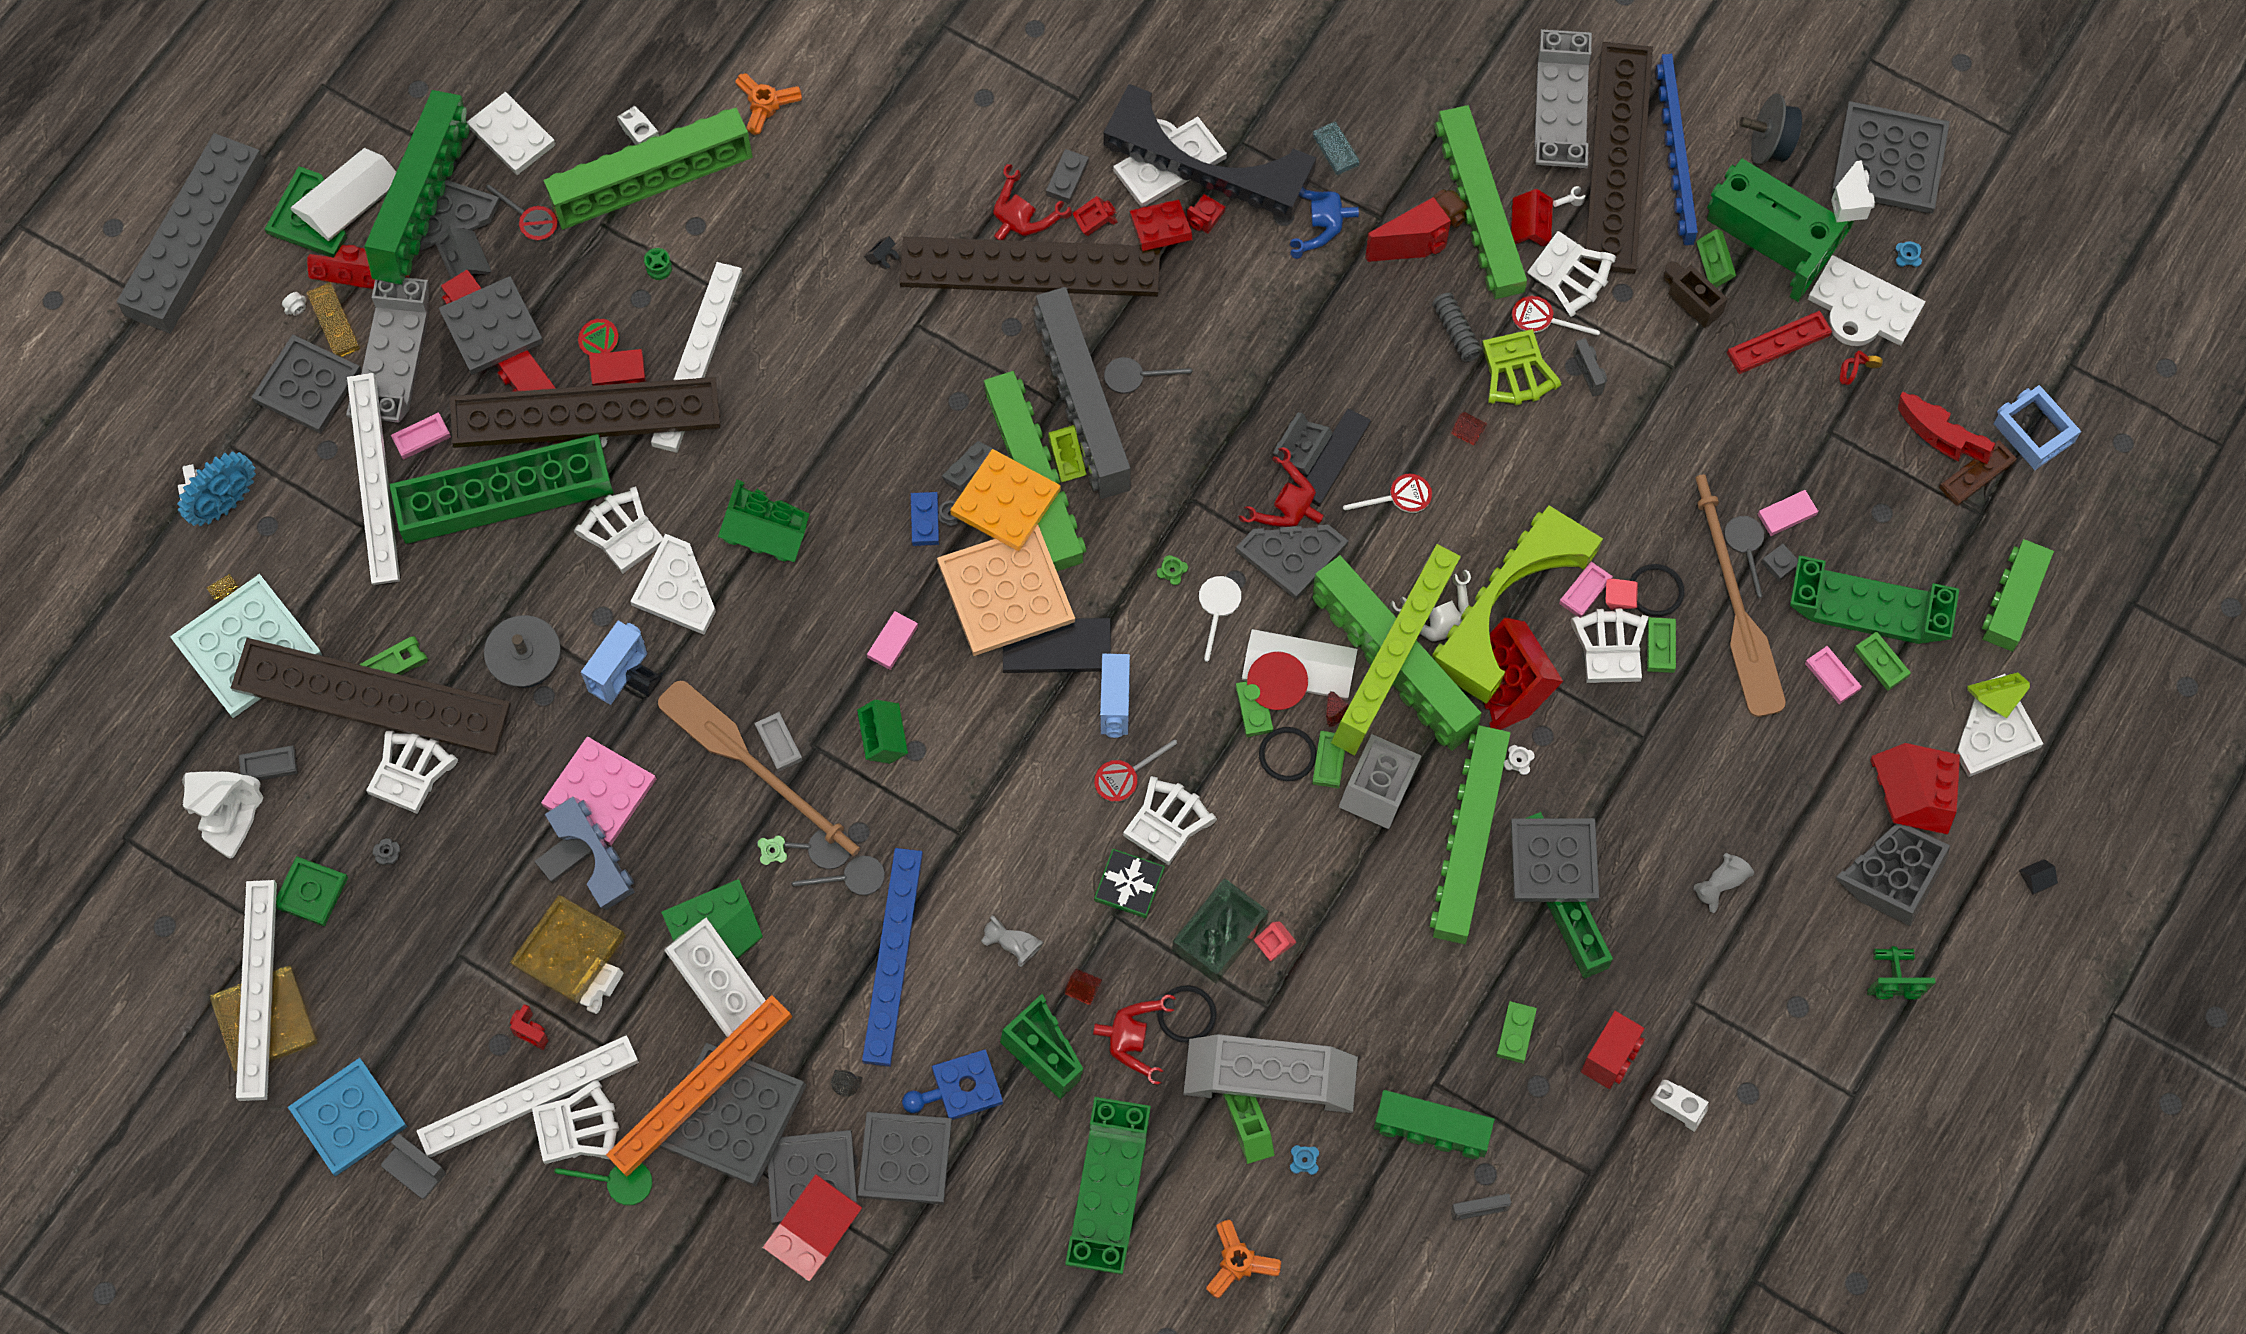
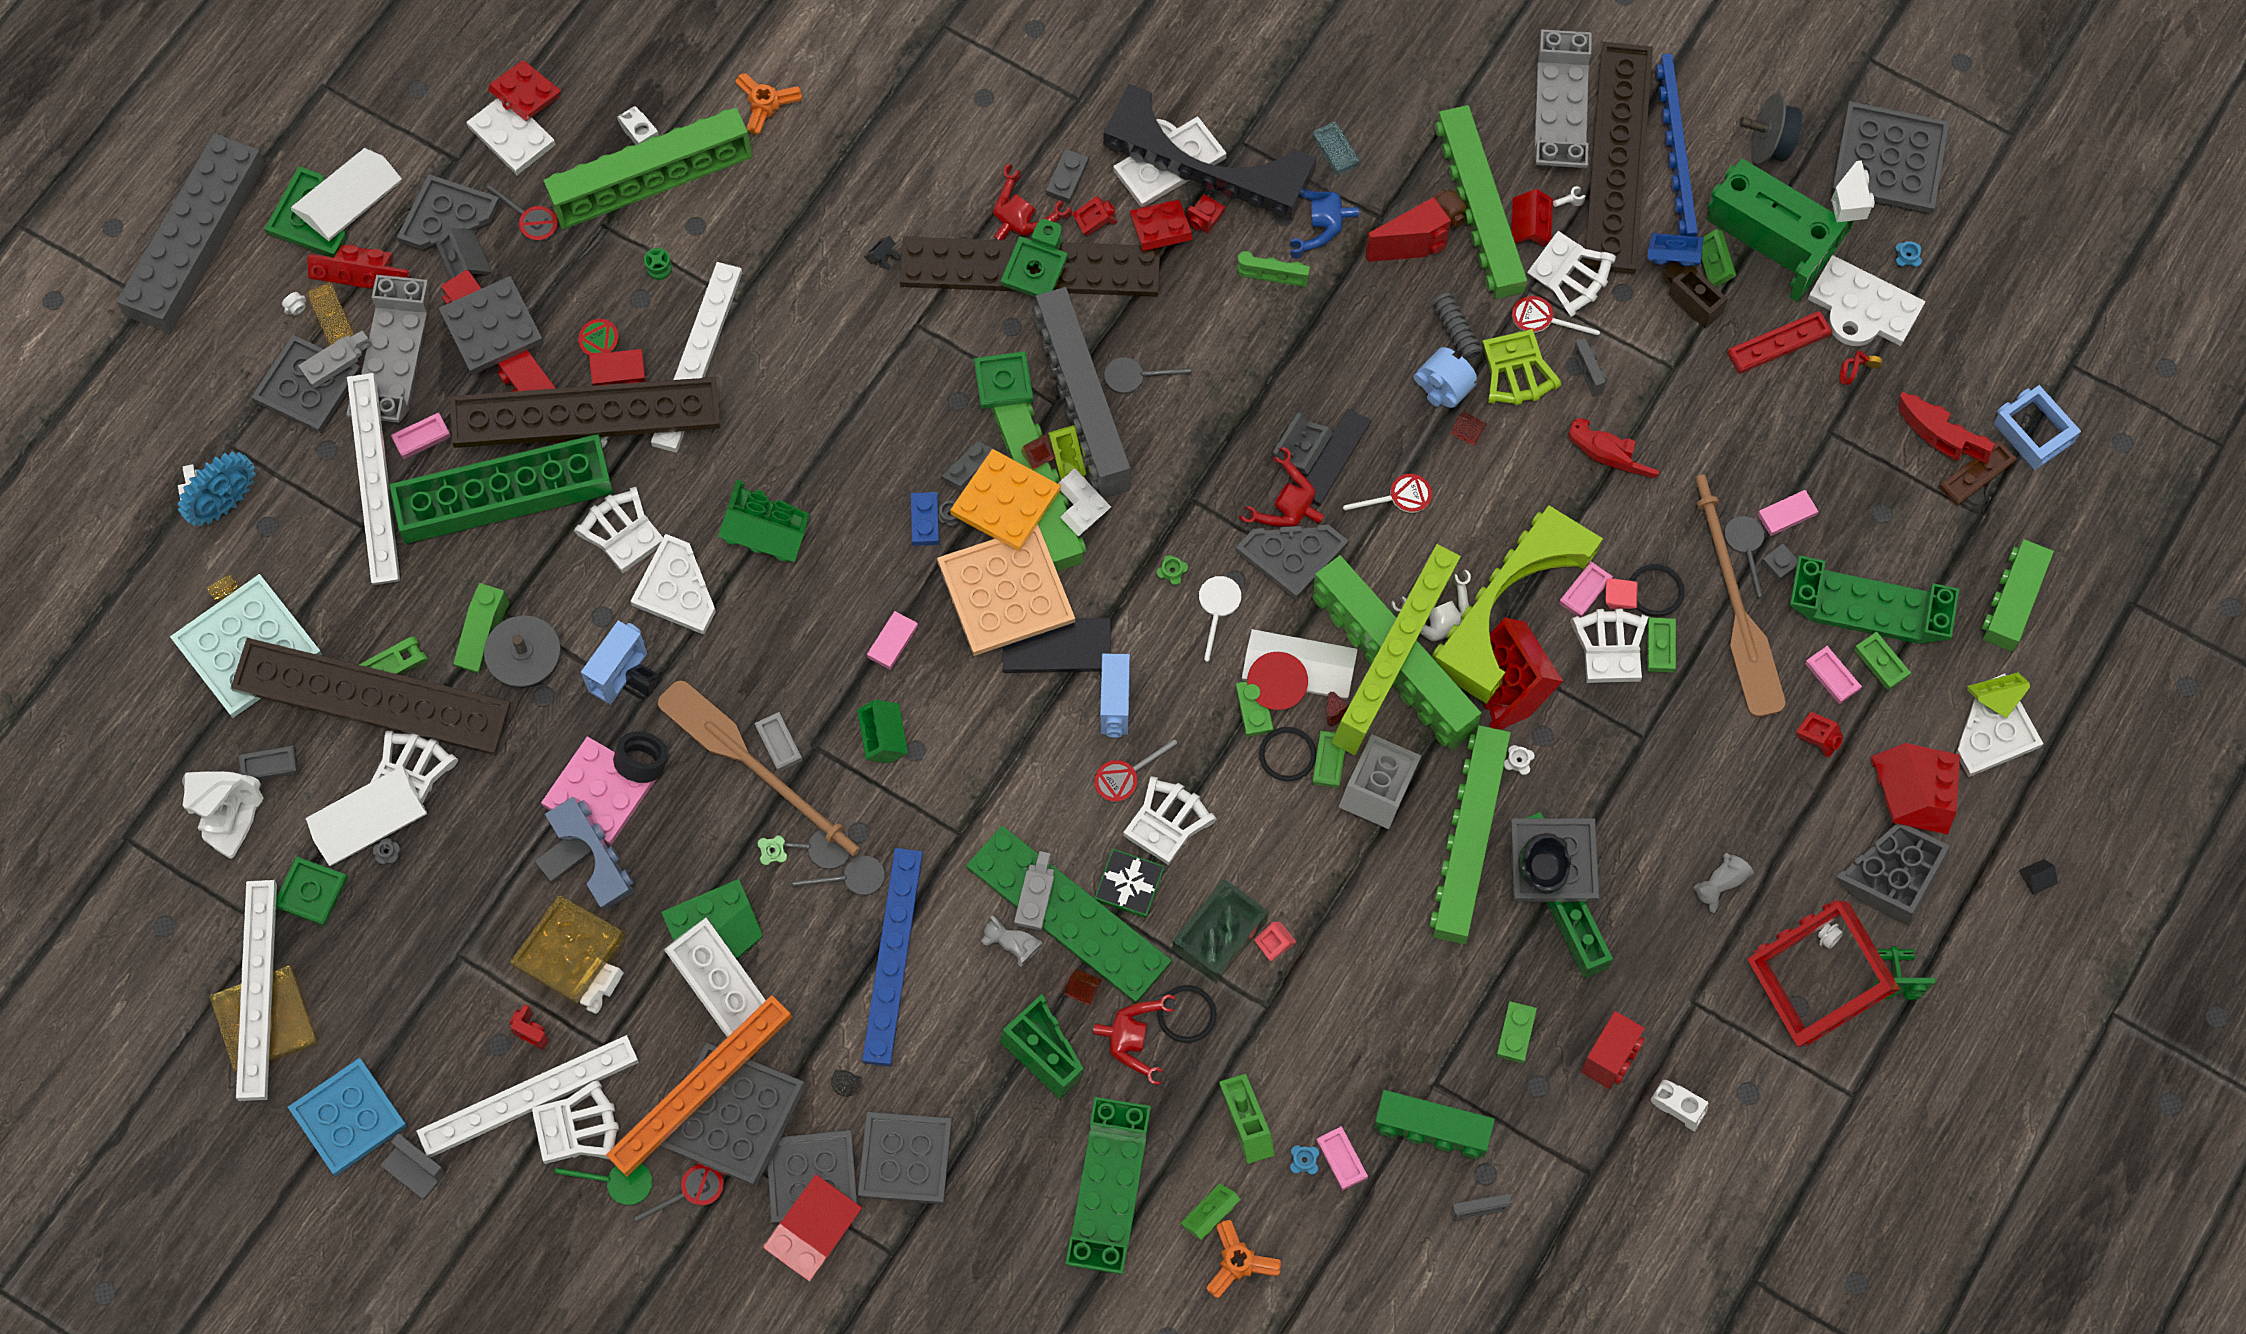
green brick [364,90,470,285] -> none
blue plate [902,1049,1003,1120] -> none
light grey slope [1184,1035,1358,1113] -> none
none -> light grey hinge [298,331,371,388]
none -> white slope [306,766,428,866]
none -> bright green slope [453,583,509,674]
none -> red plate [488,60,561,121]
none -> black tyre [613,731,668,783]
none -> piece [634,1164,724,1222]
none -> green plate [966,826,1172,1004]
none -> green tile [974,351,1033,409]
none -> green plate [1001,219,1068,297]
none -> light grey hinge [1014,851,1054,931]
none -> clear red slope [1021,434,1056,469]
none -> white plate [1058,469,1111,537]
none -> bright green plate [1180,1183,1241,1240]
none -> bright green plate [1237,251,1310,287]
none -> bright pink tile [1316,1126,1368,1191]
none -> light blue brick [1413,347,1477,408]
none -> black piece [1518,833,1571,894]
none -> red animal [1568,418,1659,478]
none -> blue plate [1648,233,1704,267]
none -> red window [1747,899,1900,1047]
none -> red bracket [1796,712,1843,757]
none -> white plate [1818,924,1843,949]

